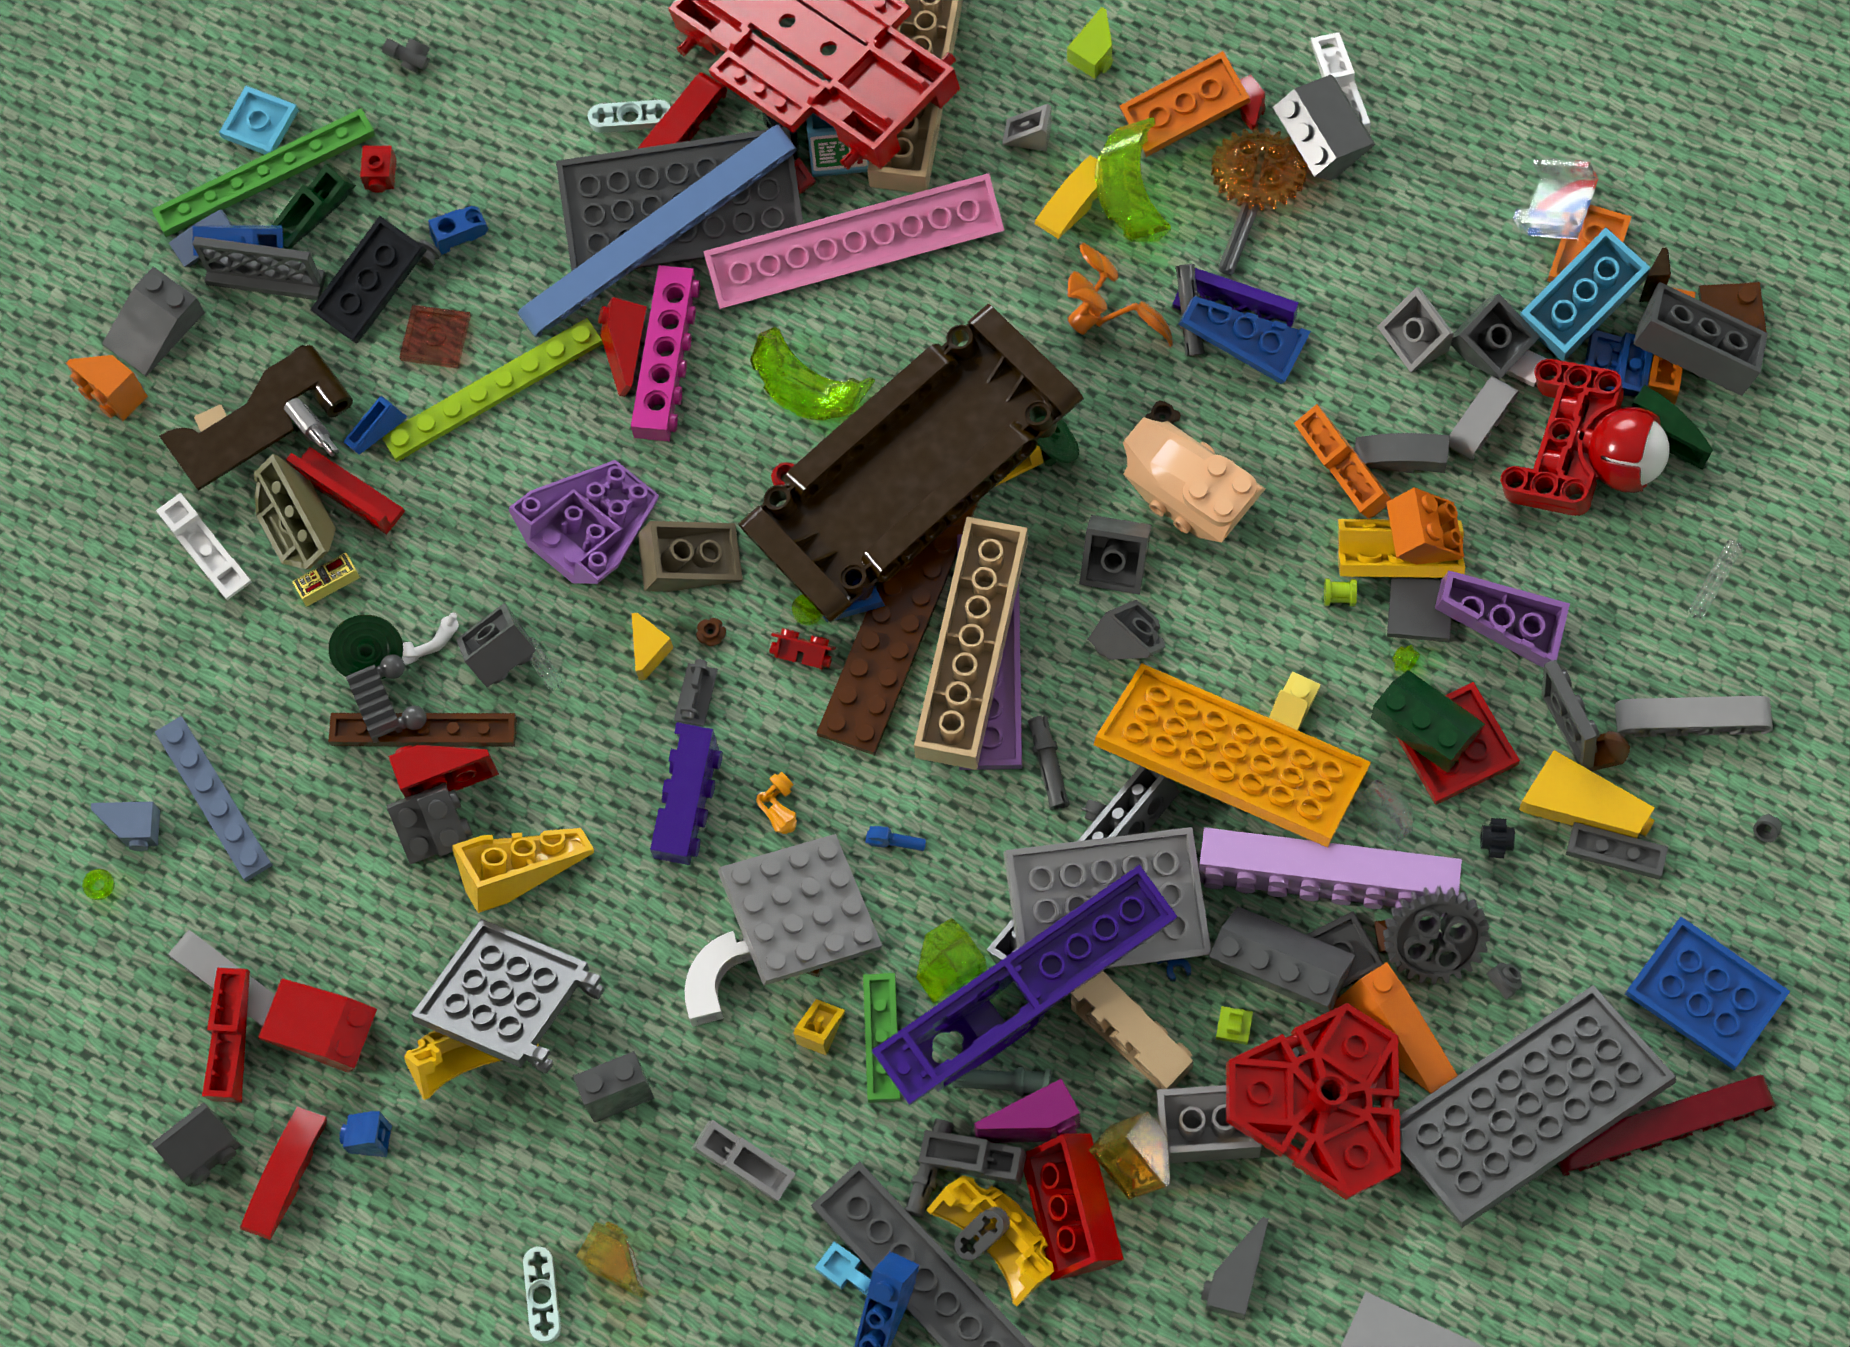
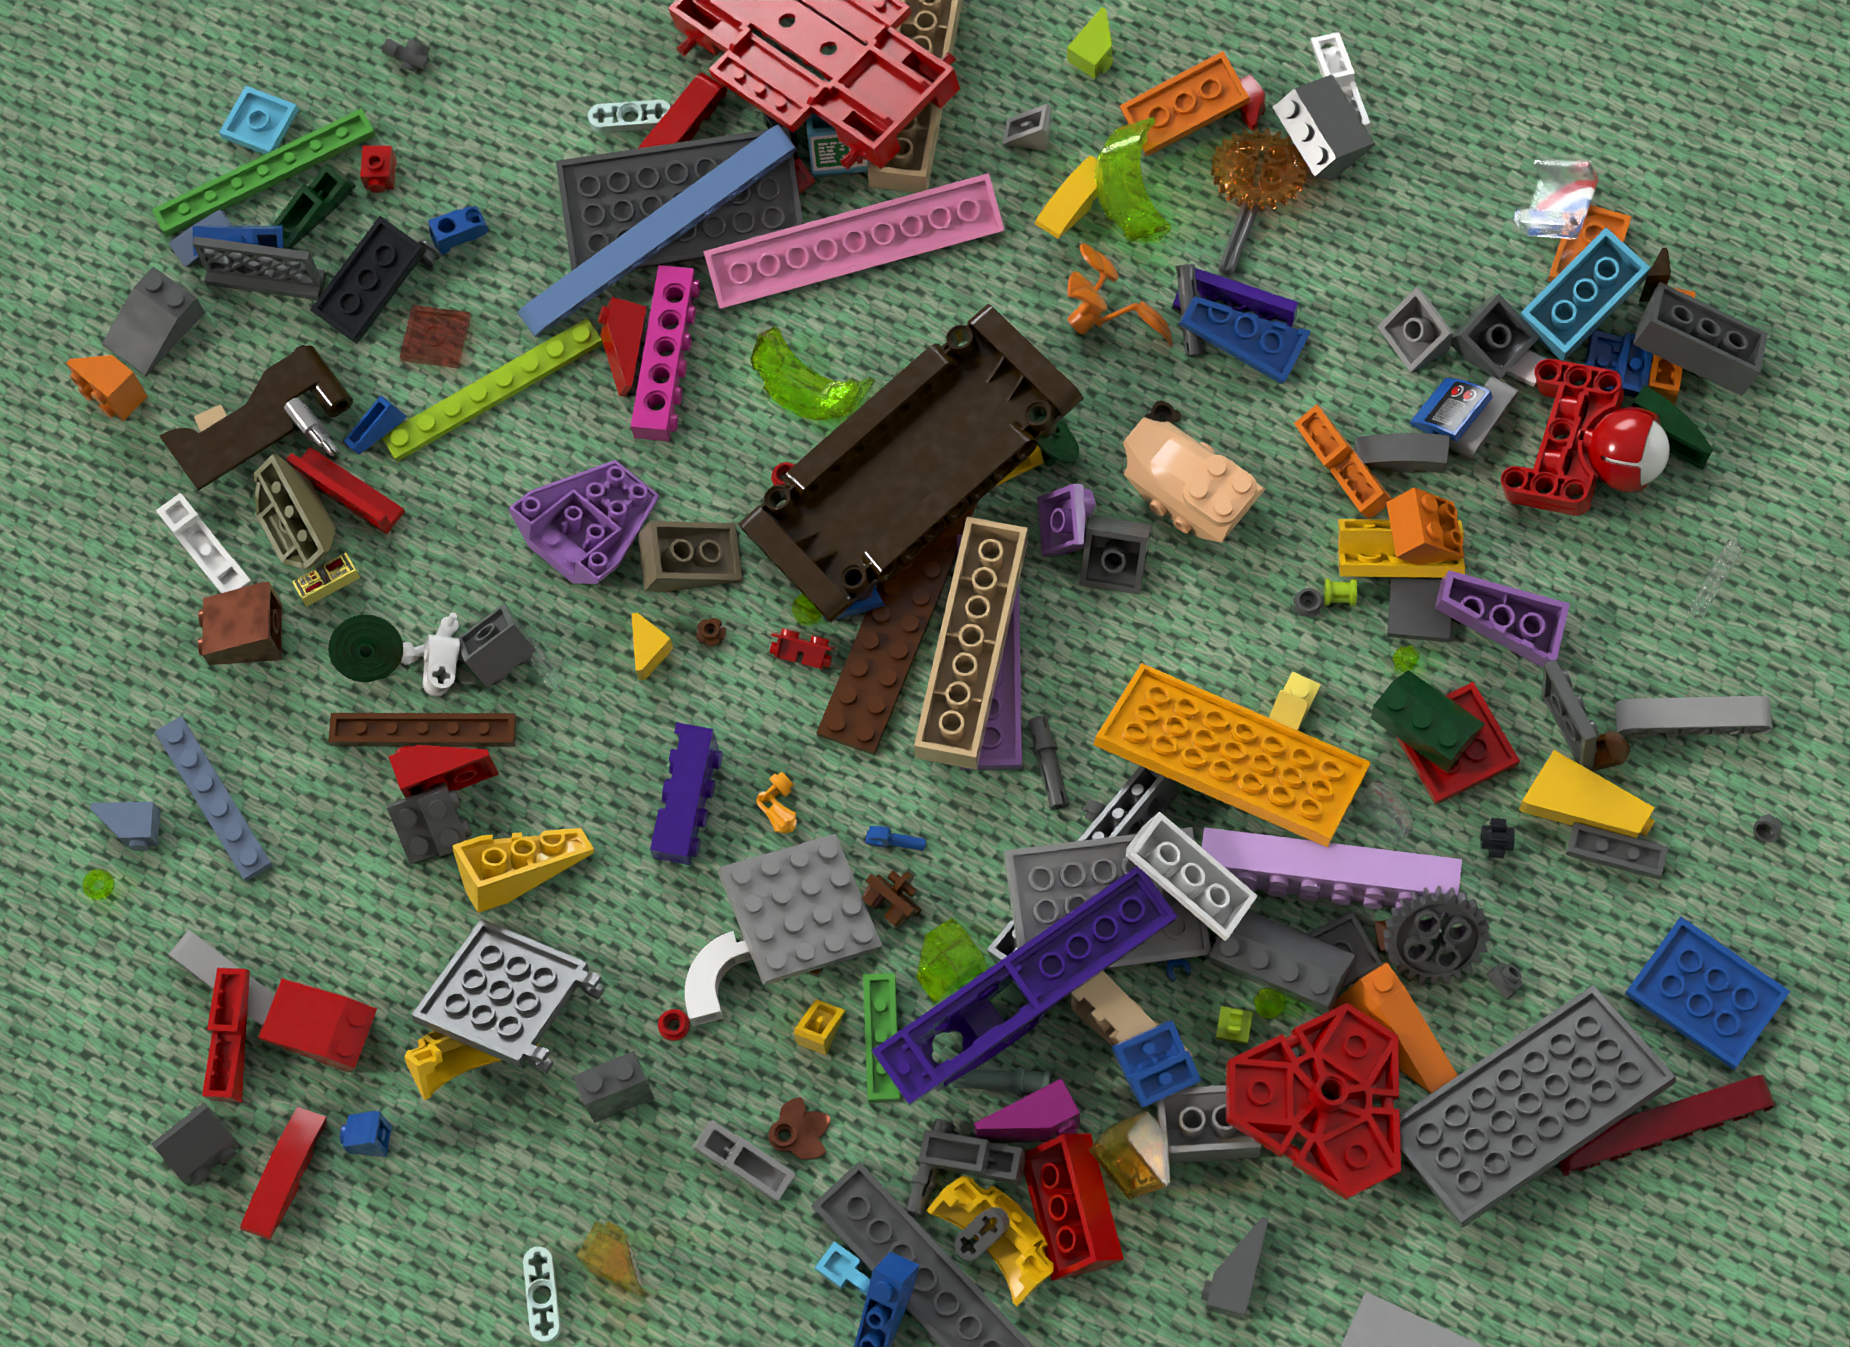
dark grey gear [346,654,427,743] -> none
dark grey hinge [674,659,718,727] -> none
dark grey slope [1087,600,1166,660] -> none
reddish brown plate [1698,282,1767,333] -> none
none -> copper slope [198,582,282,665]
none -> white piece [422,634,460,697]
none -> red plate [658,1009,690,1041]
none -> copper plate [768,1097,831,1160]
none -> reddish brown hips [861,871,923,927]
none -> medium lavender slope [1037,484,1096,557]
none -> blue slope [1111,1020,1202,1107]
none -> white slope [1126,811,1258,941]
none -> clear neon green plate [1254,988,1285,1019]
none -> dark grey plate [1293,588,1324,618]
none -> slope [1410,378,1493,442]

